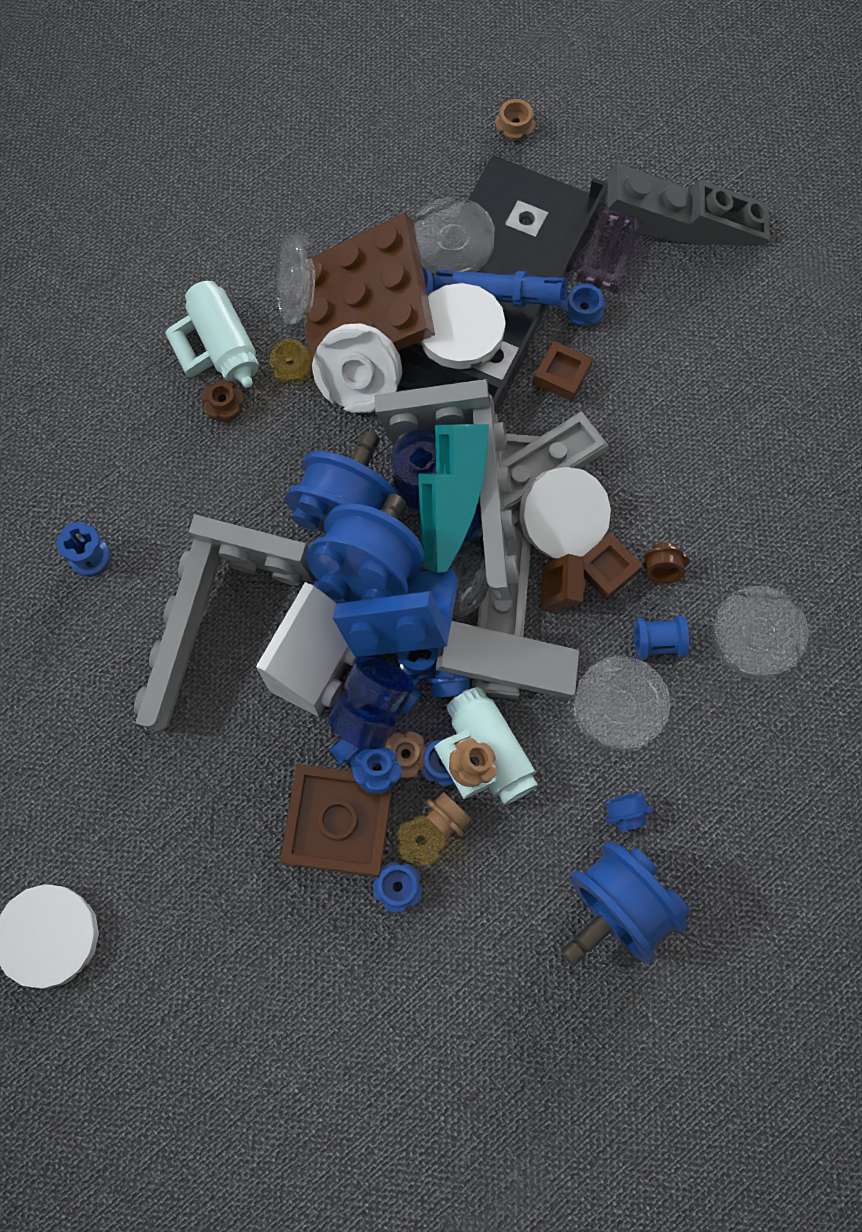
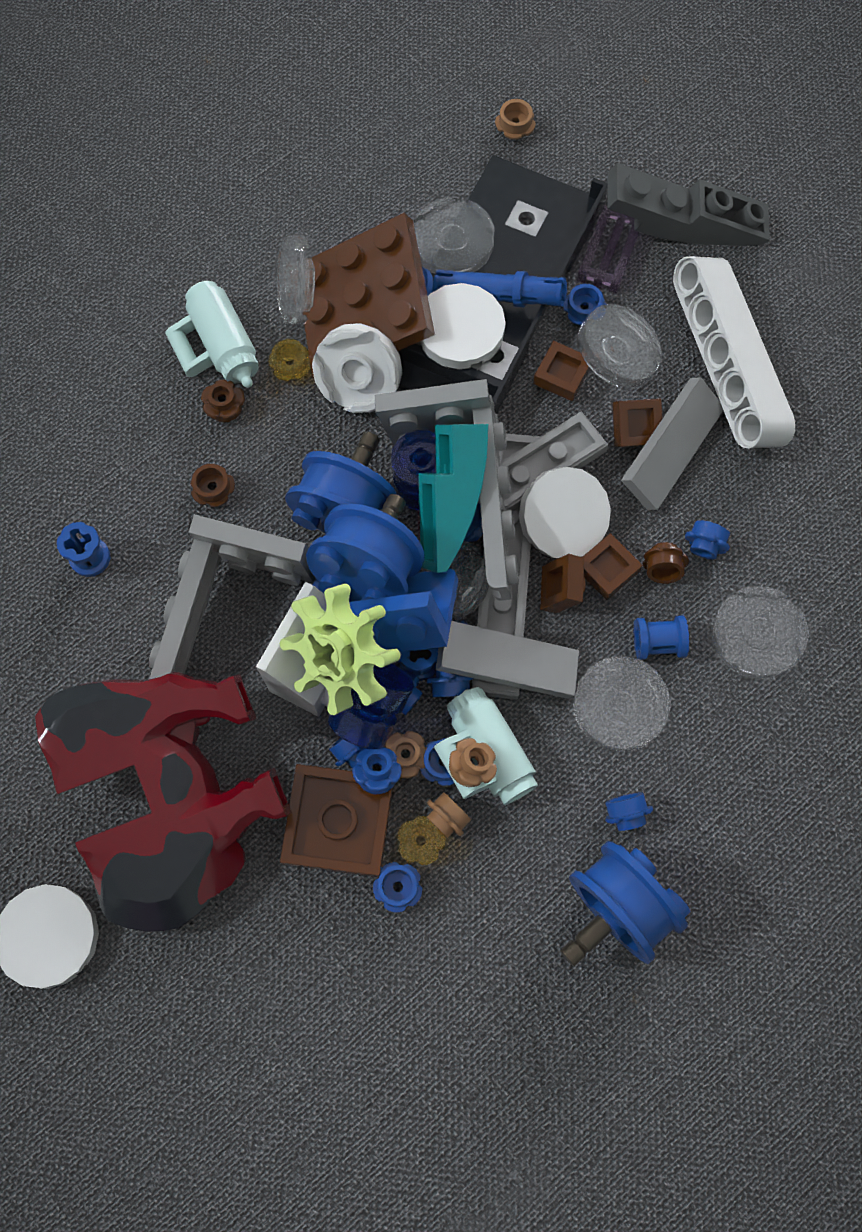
none -> dark red animal [35,672,292,932]
none -> reddish brown plate [190,464,235,507]
none -> yellowish green gear [279,584,401,715]
none -> clear tile [578,304,662,387]
none -> reddish brown plate [613,398,662,447]
none -> light grey tile [621,377,723,510]
none -> white beam [673,256,796,449]
none -> blue plate [685,520,730,559]

